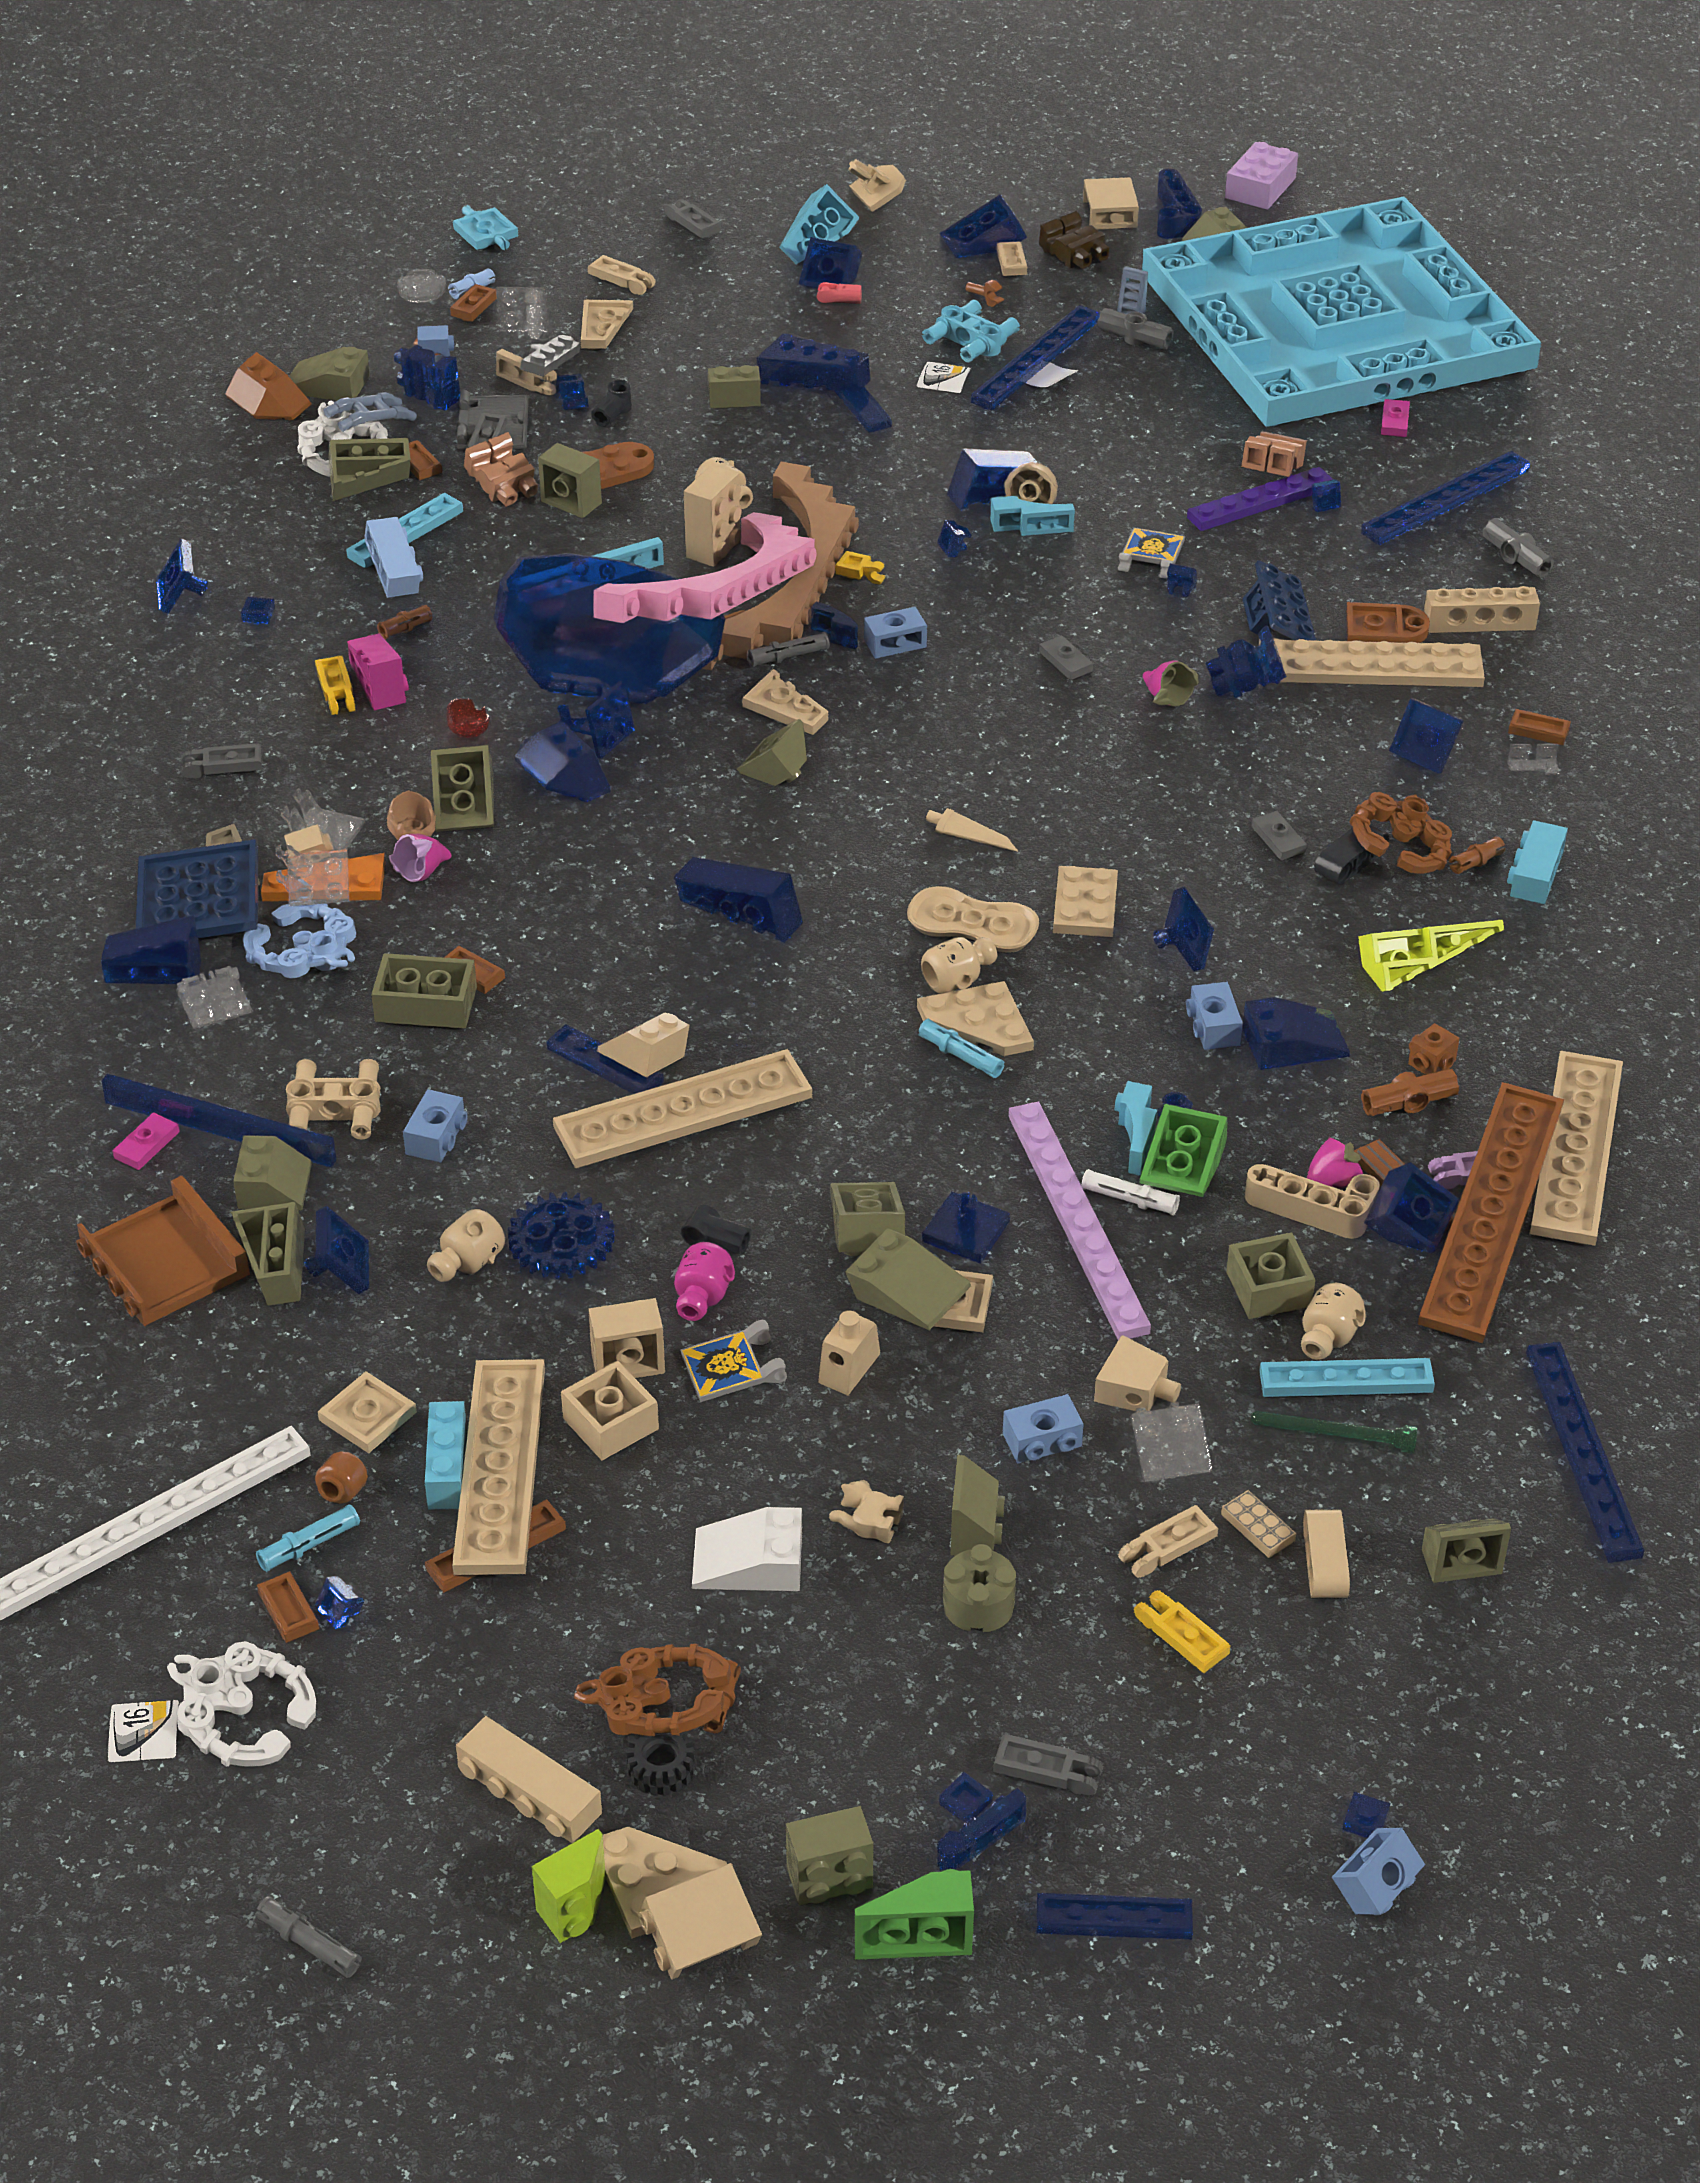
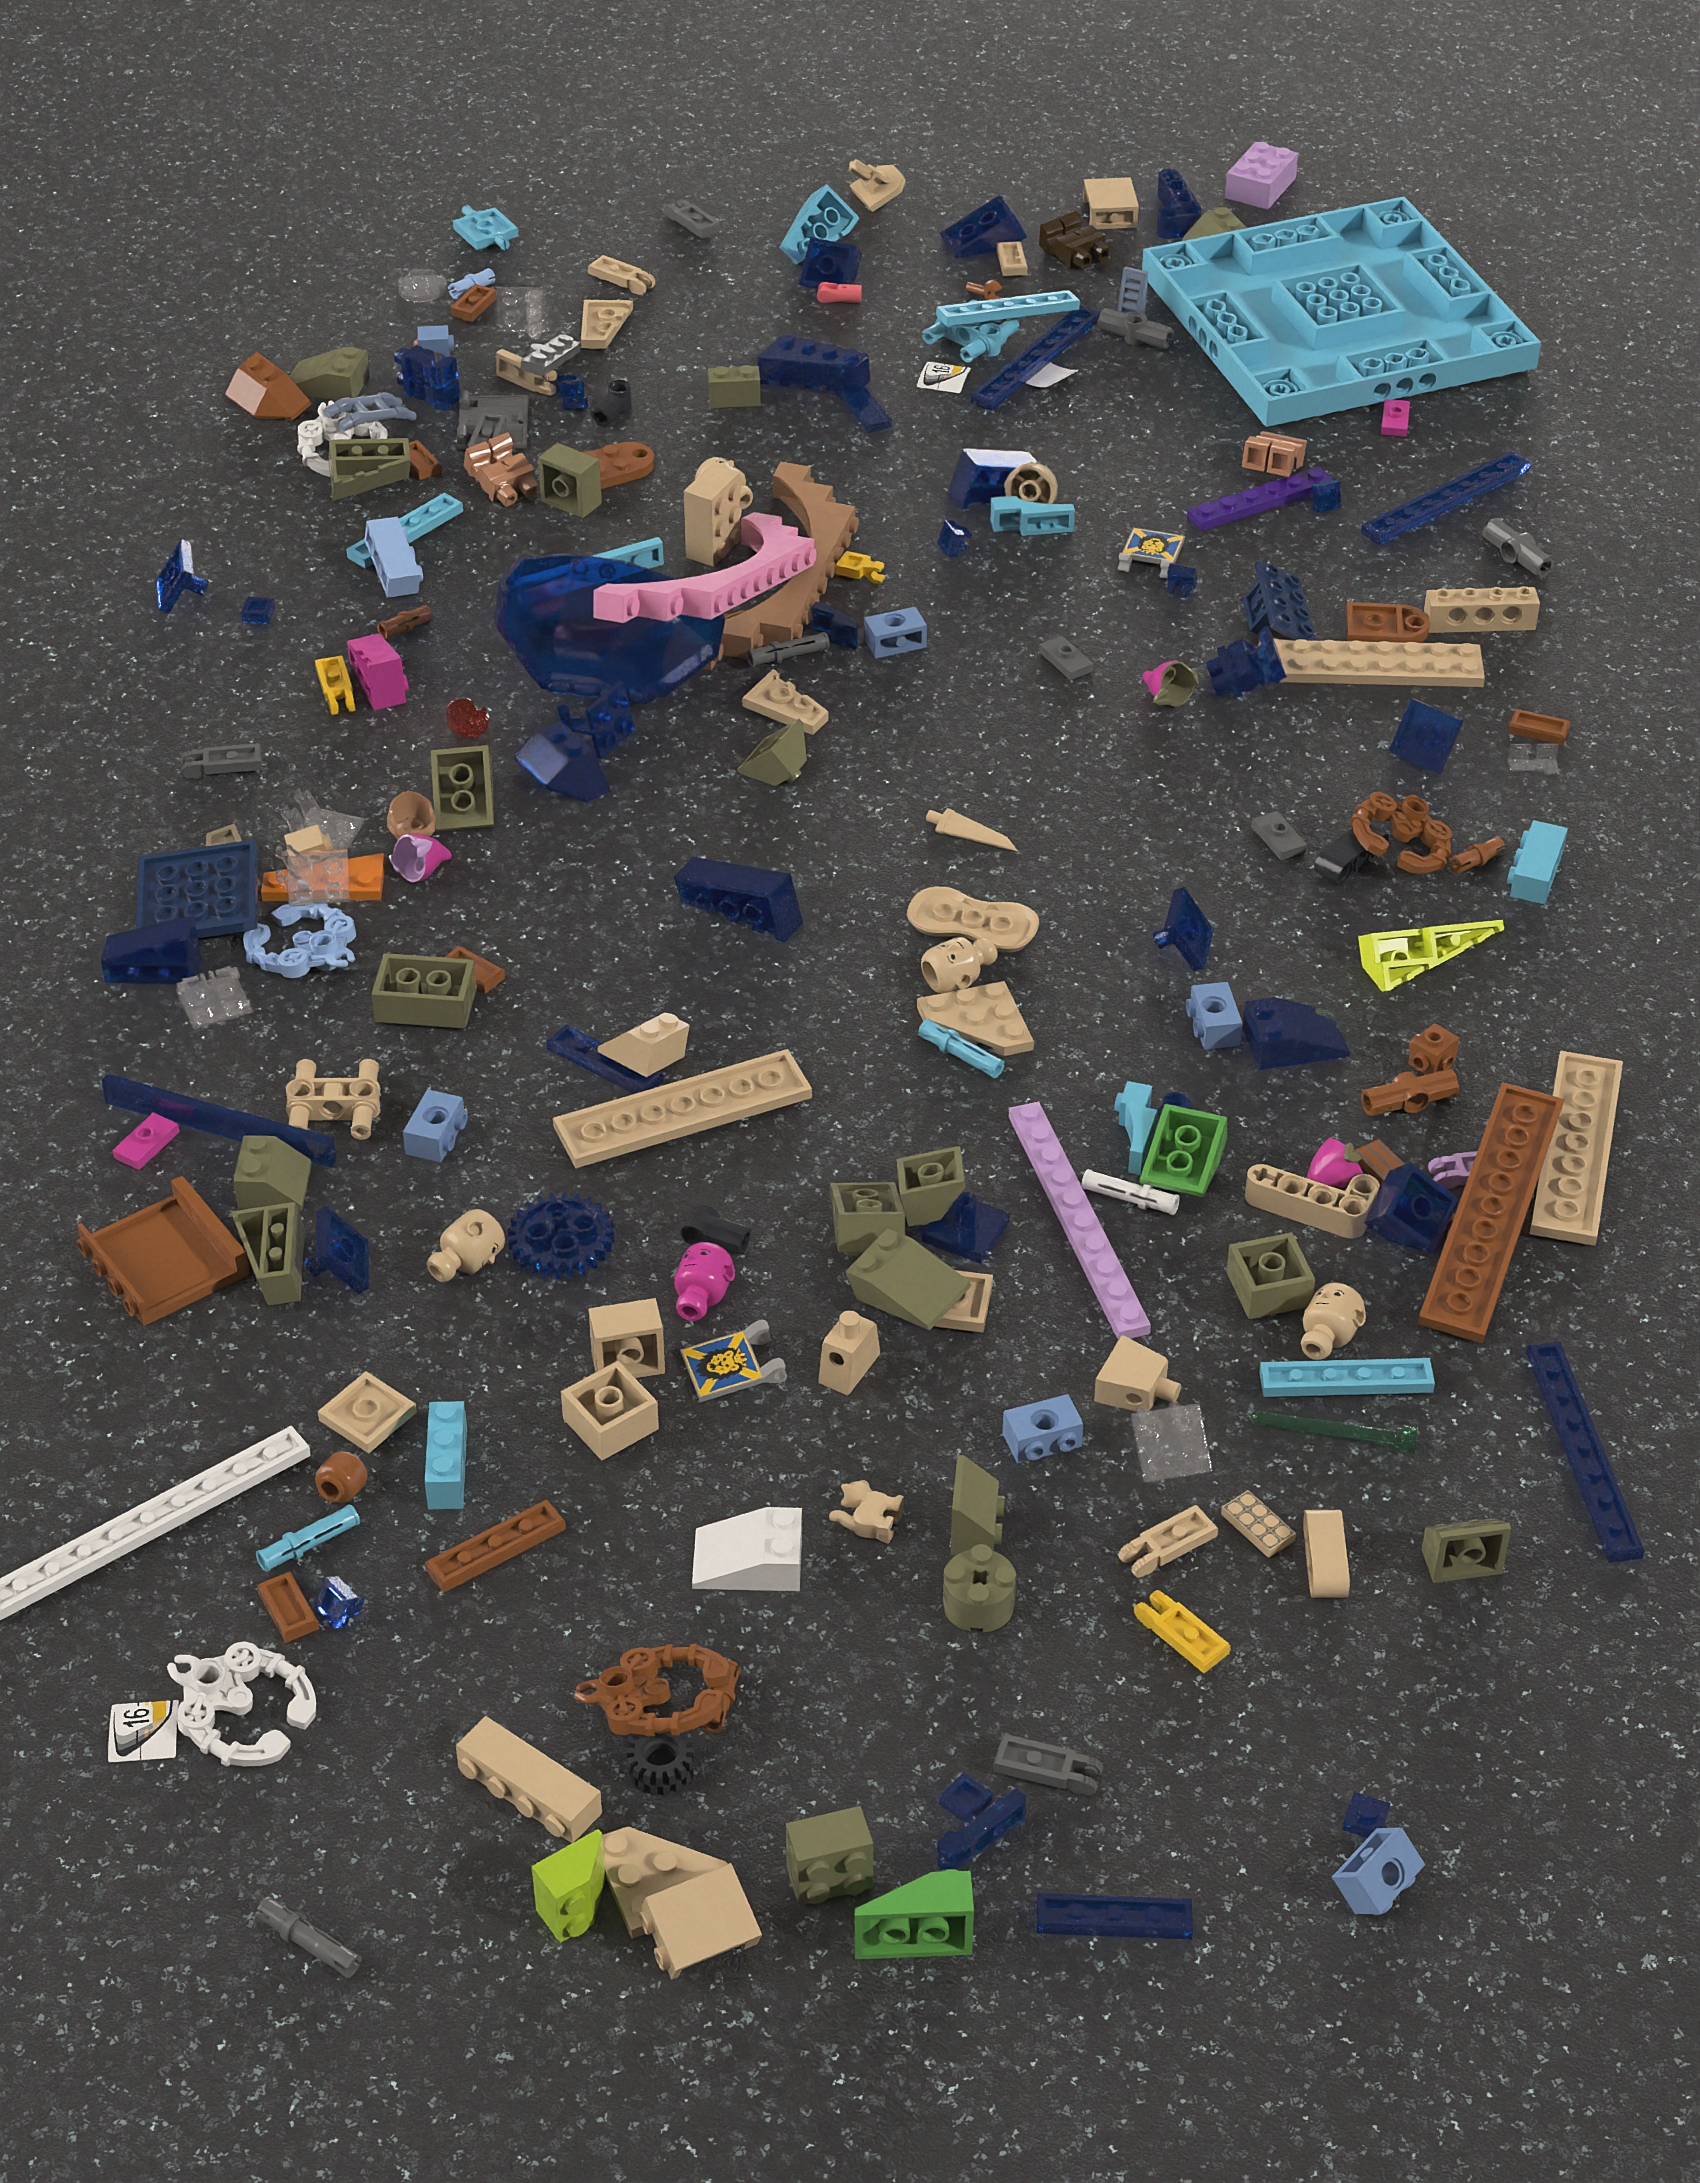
tan plate [452,1359,545,1575] -> none
tan plate [1053,866,1118,937] -> none
none -> olive slope [897,1146,966,1227]
none -> medium azure plate [936,290,1080,327]

